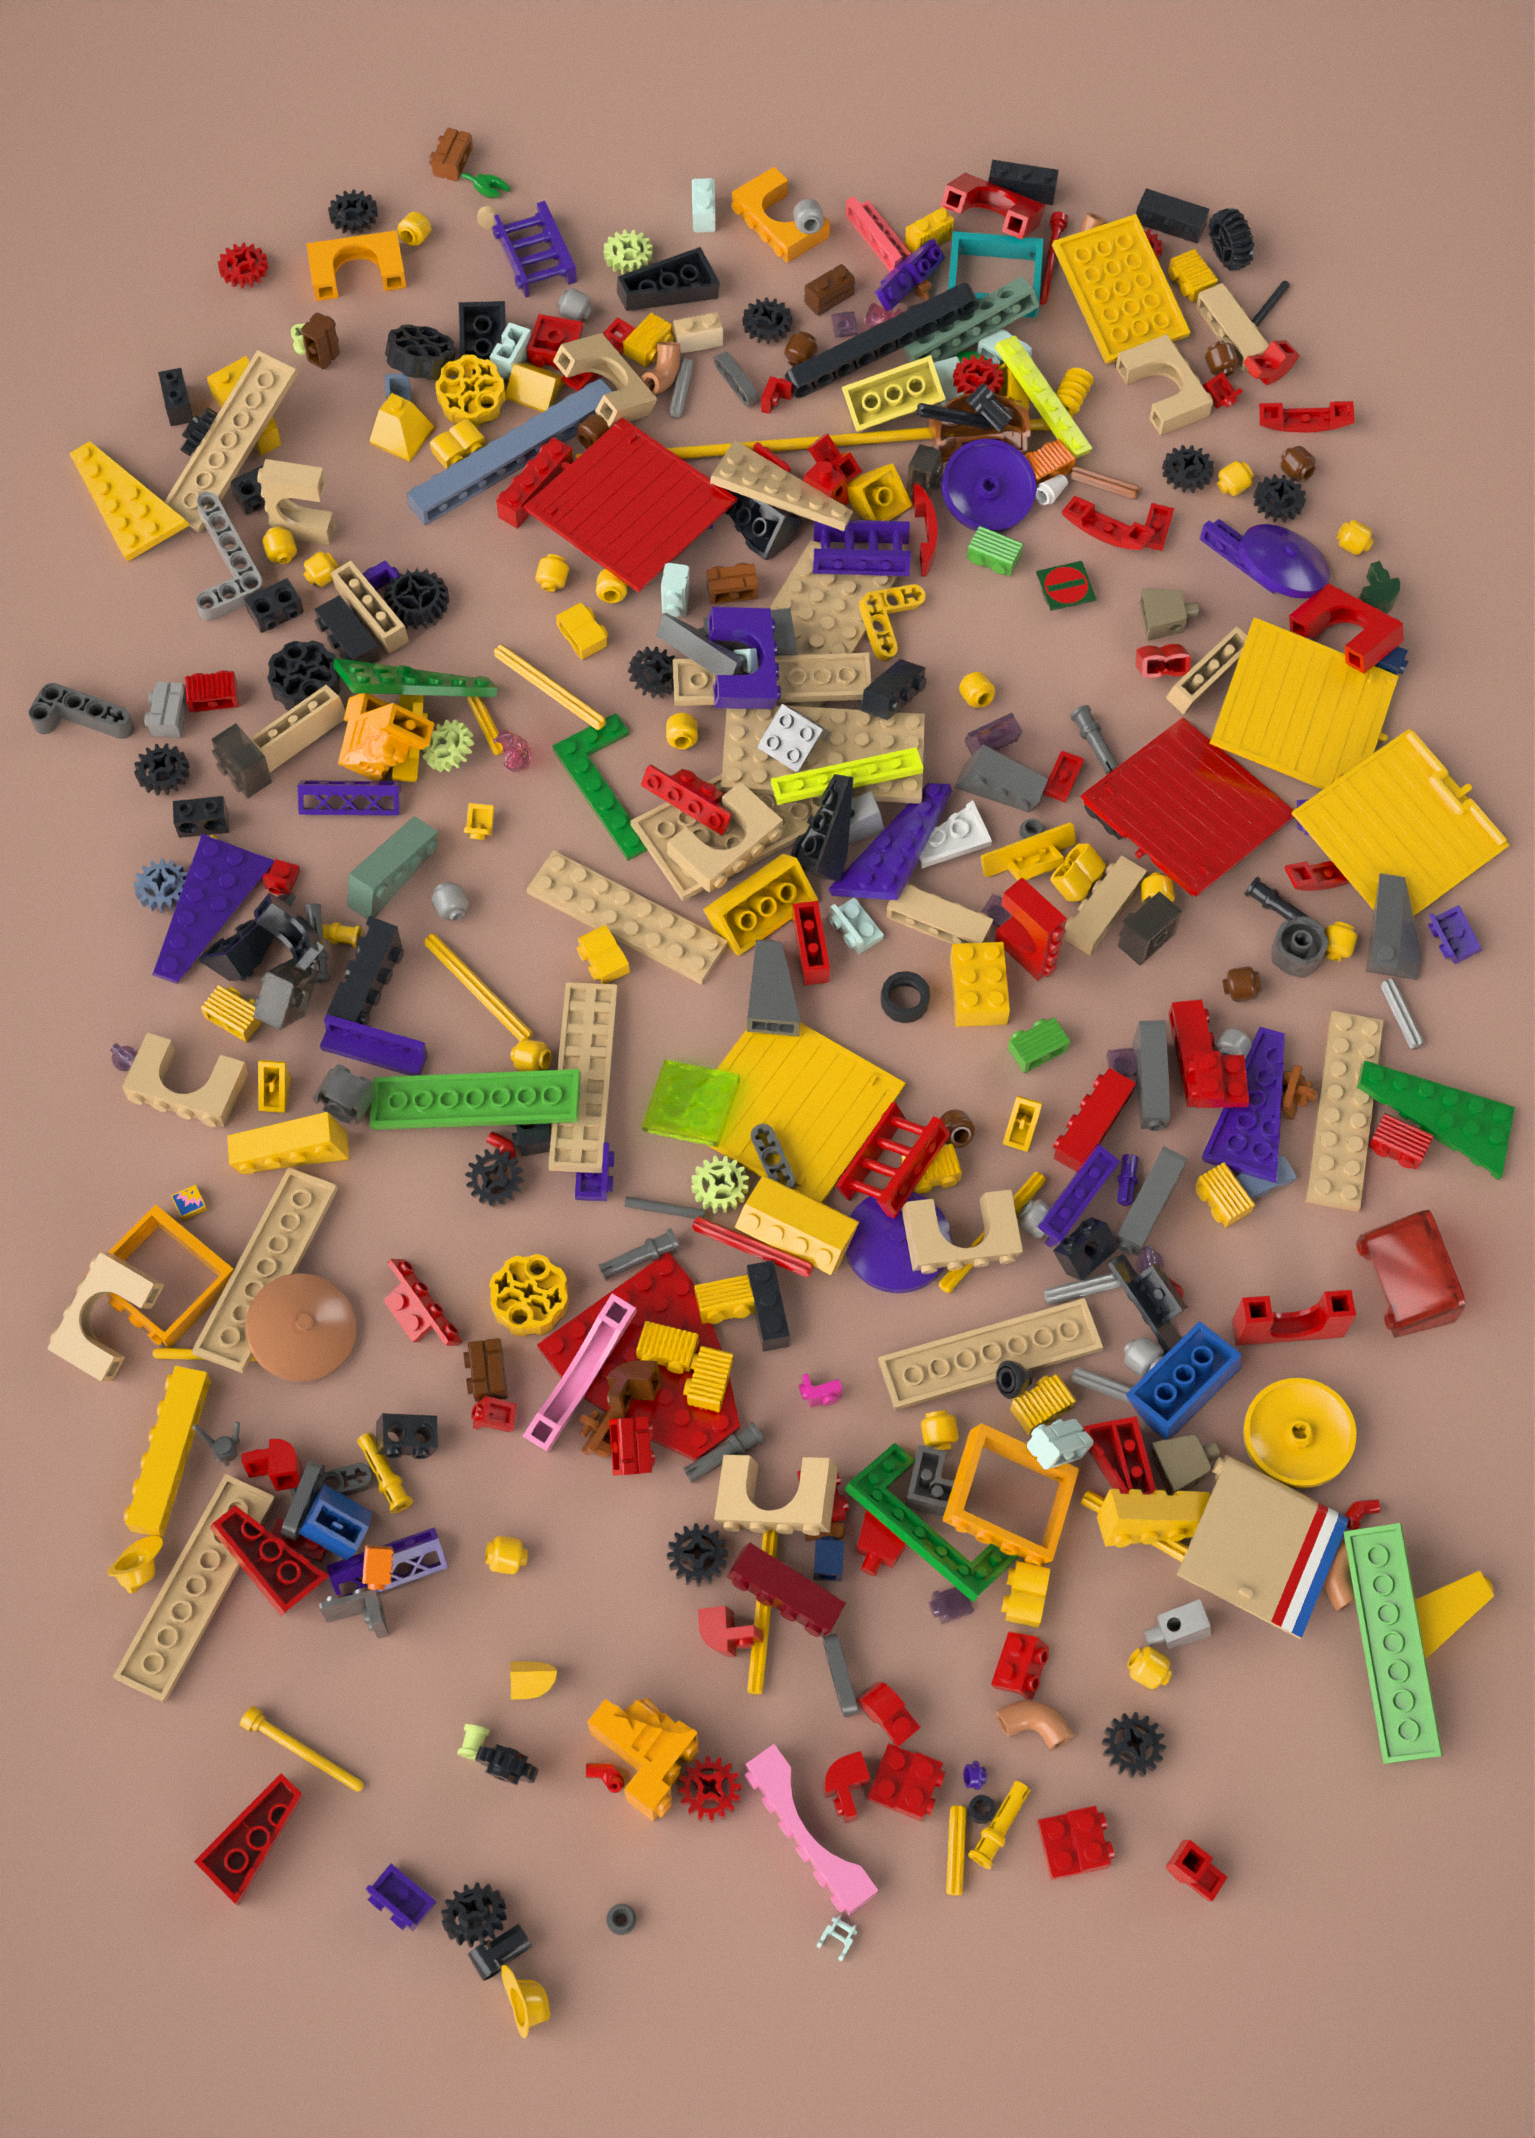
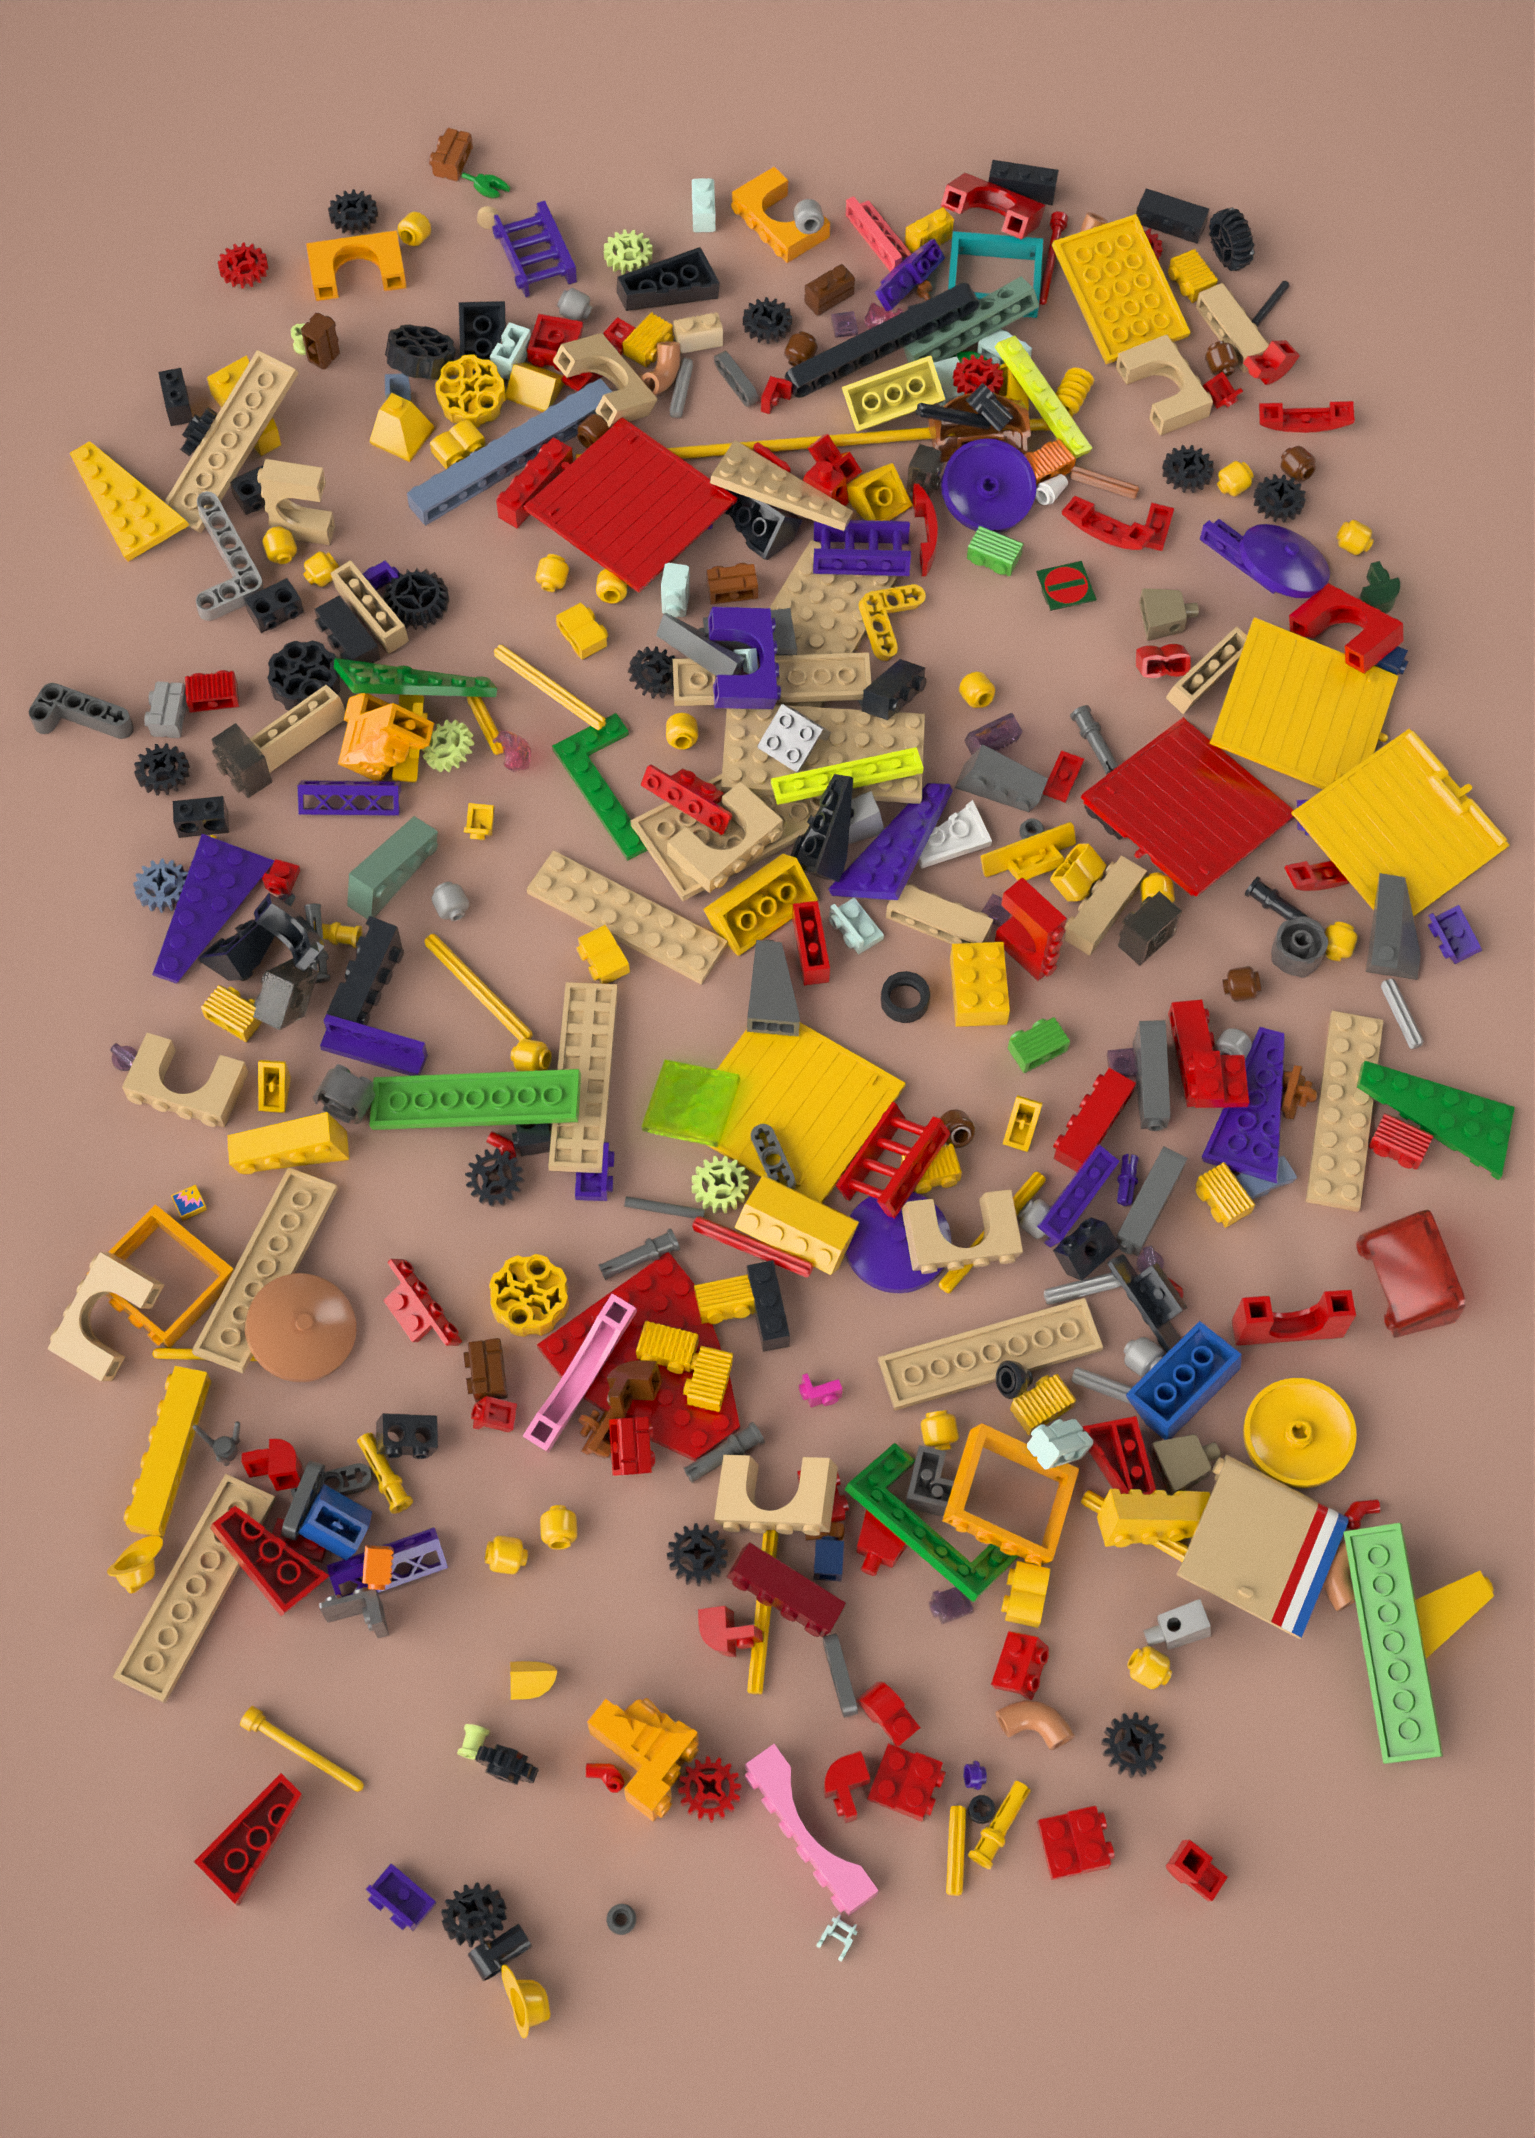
none -> yellow head [540,1505,578,1550]

